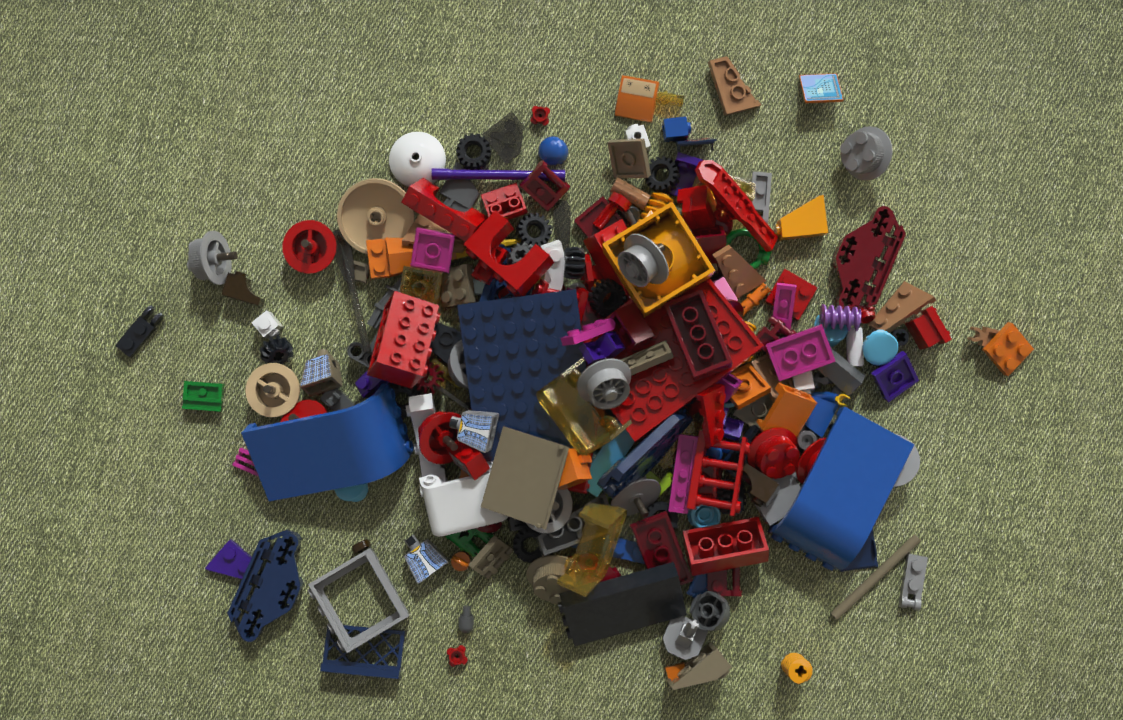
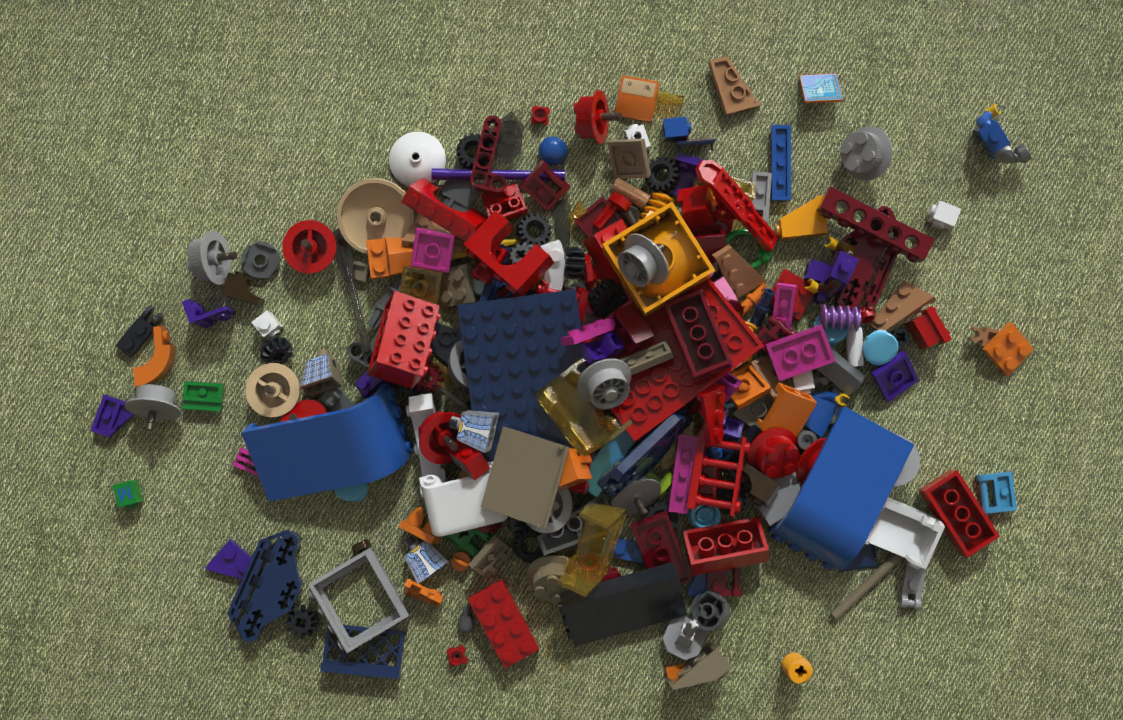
none -> dark purple wing [90,394,134,437]
none -> green brick [112,479,143,510]
none -> light grey piece [125,384,182,431]
none -> orange arch [133,326,176,387]
none -> dark purple bracket [182,299,236,328]
none -> dark grey tile [241,241,281,280]
none -> black gear [286,604,320,639]
none -> orange tile [399,507,441,544]
none -> orange wing [404,579,443,607]
none -> red brick [468,577,540,668]
none -> dark red beam [470,115,507,196]
none -> clear yellow tile [567,201,587,223]
none -> red piece [574,90,622,144]
none -> dark blue pin [750,288,775,327]
none -> blue plate [771,125,791,202]
none -> dark purple brick [803,259,829,304]
none -> torso [805,236,859,294]
none -> dark red brick [816,186,935,263]
none -> white windscreen [863,497,945,569]
none -> red brick [918,469,1000,558]
none -> white brick [927,201,961,230]
none -> blue torso [973,104,1032,164]
none -> dark azure plate [975,471,1017,514]

